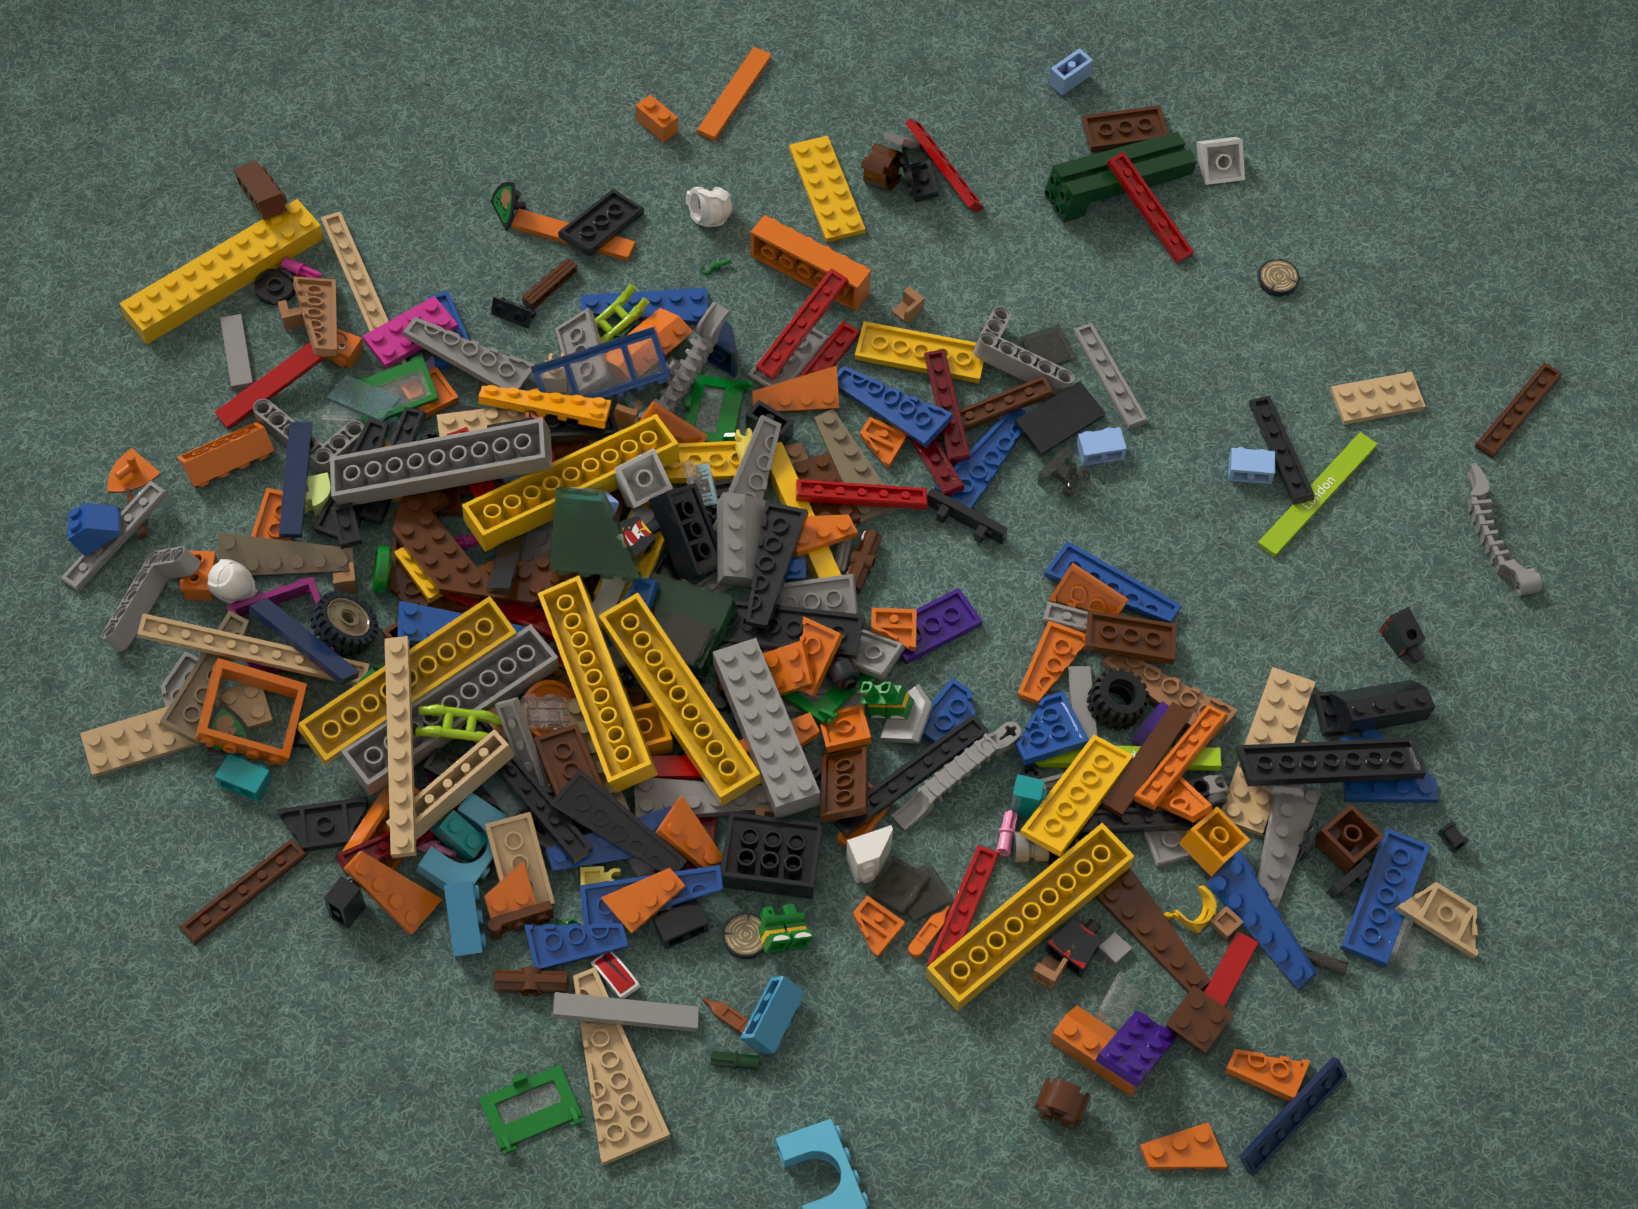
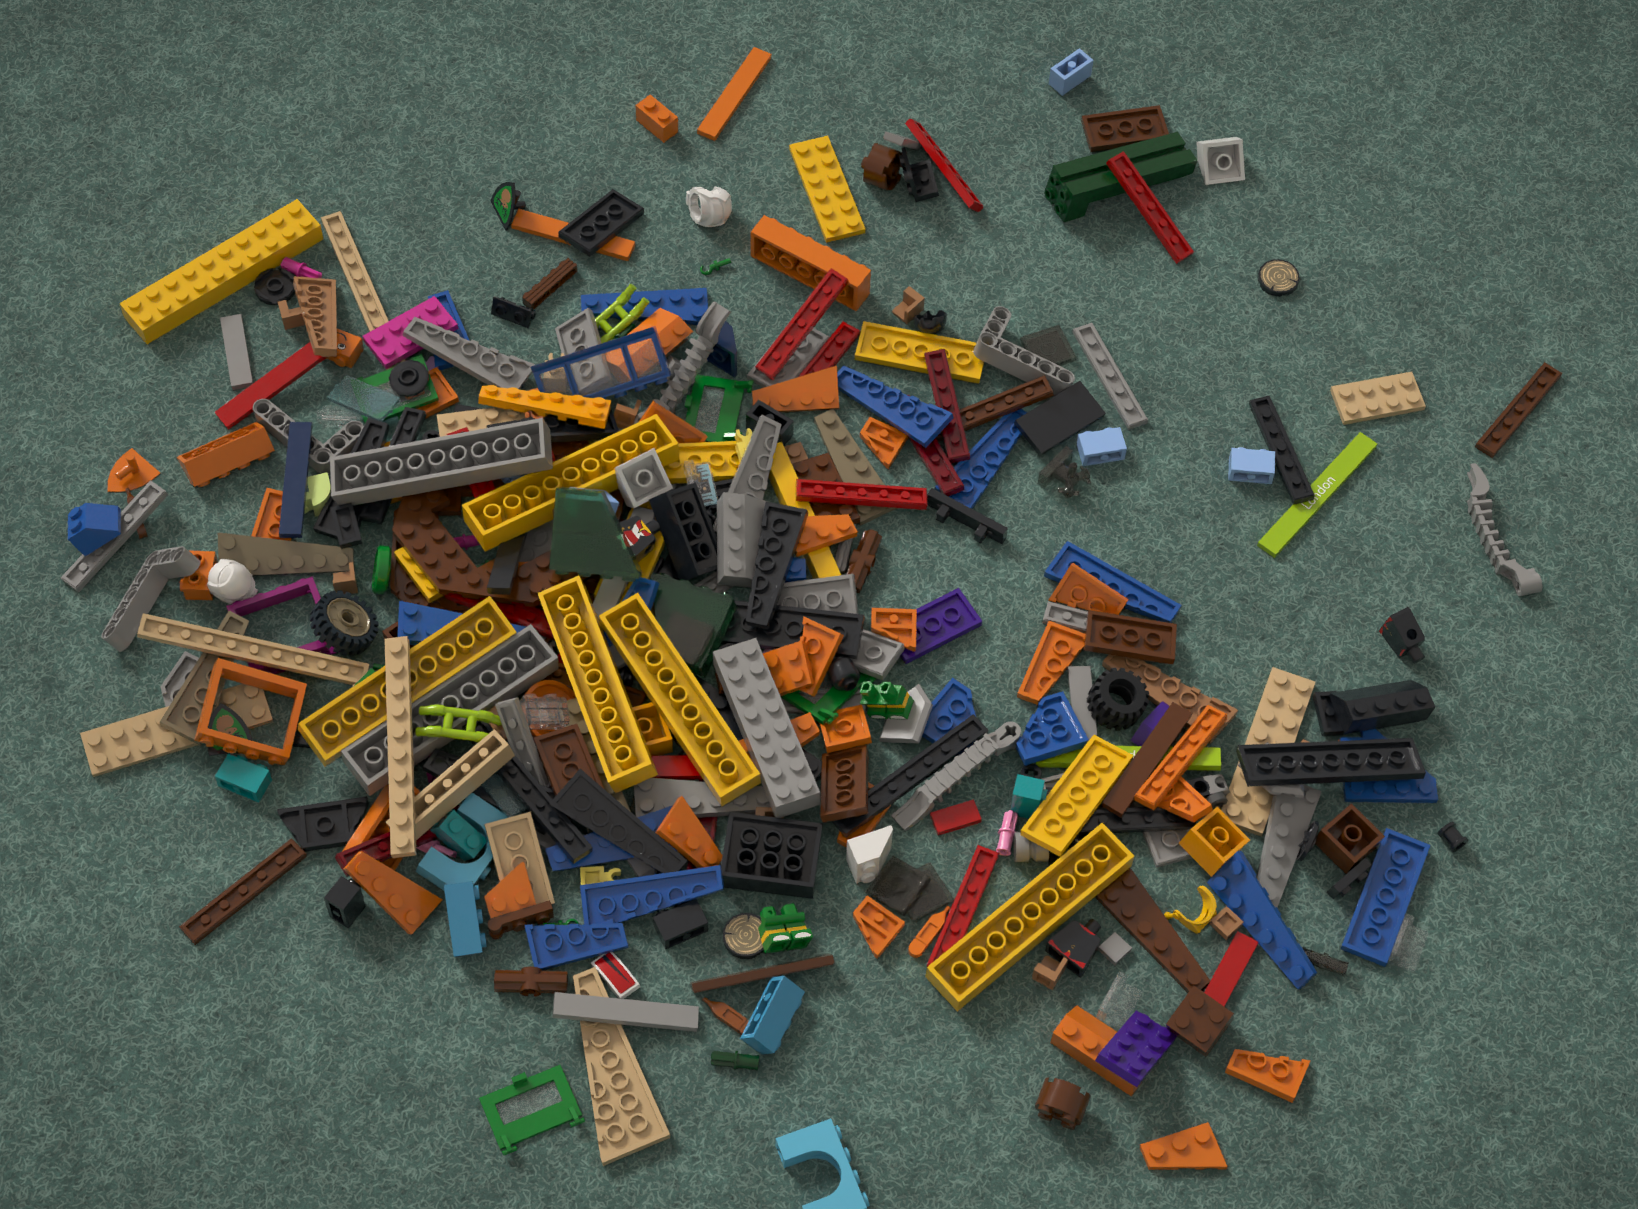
reddish brown brick [234,160,287,220] -> none
dark blue tile [249,598,360,686] -> none
orange wing [601,868,686,934] -> none
dark blue tile [1239,1057,1347,1176] -> none
tan wing [1395,882,1478,958] -> none
none -> black wheel [389,360,429,397]
none -> reddish brown tile [690,954,834,993]
none -> black hair [914,310,947,335]
none -> red tile [930,799,982,836]

